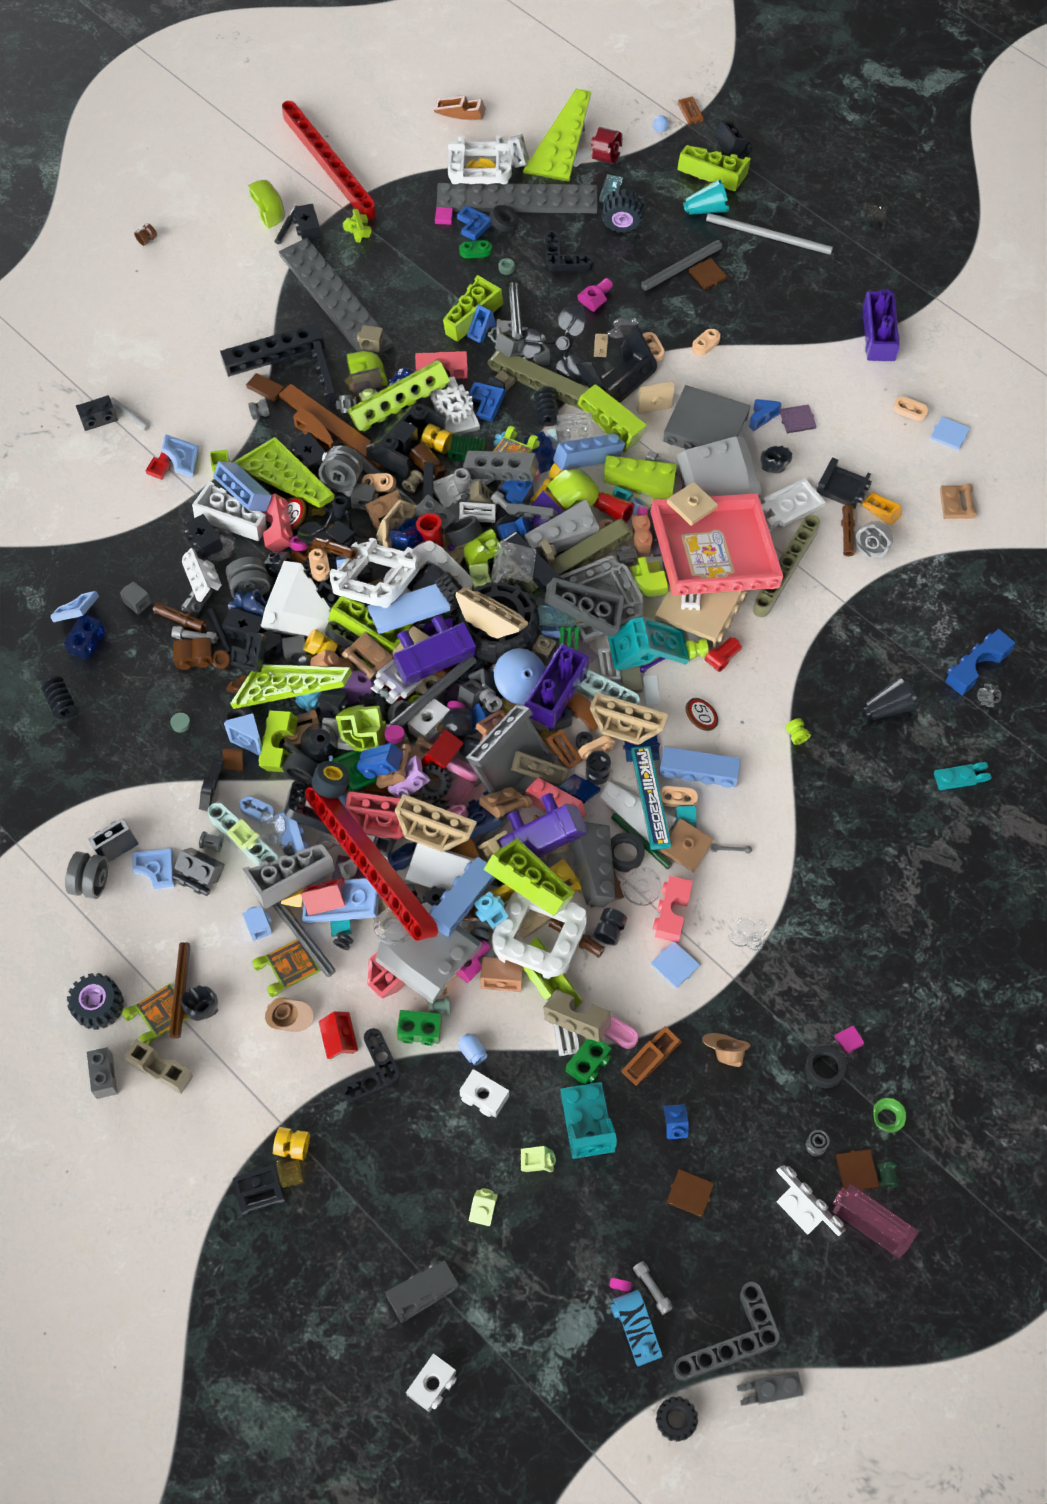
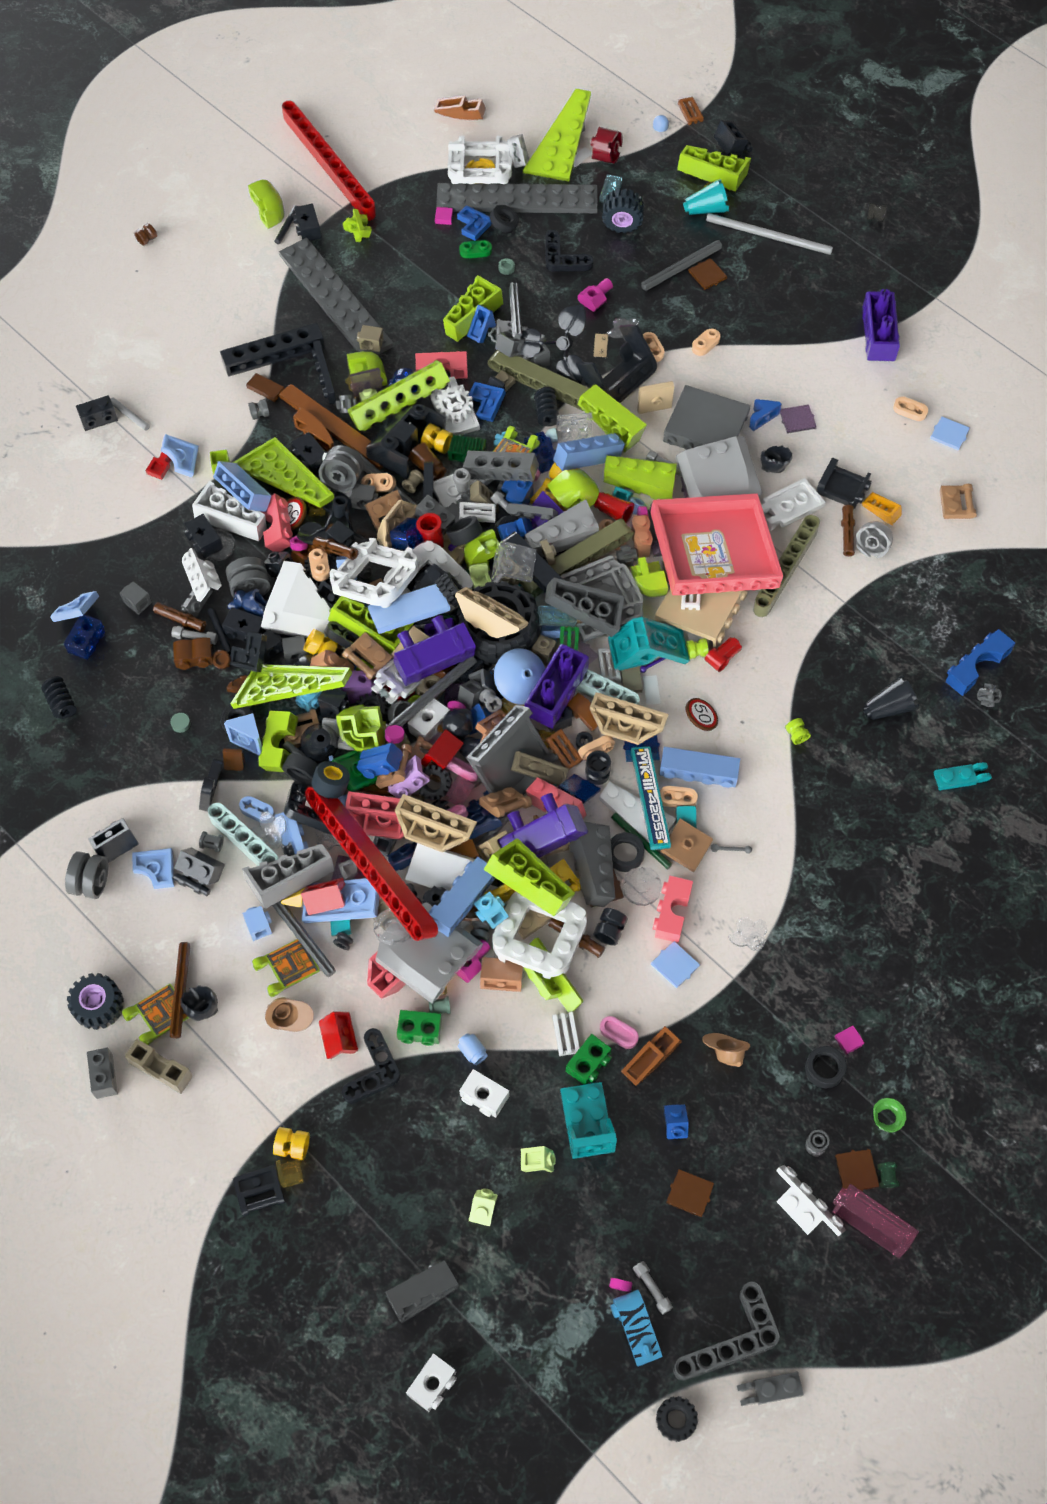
yellowish green bracket [226,819,259,850] -> none
dark tan arch [543,990,611,1042] -> none
tan plate [667,482,718,526] -> none

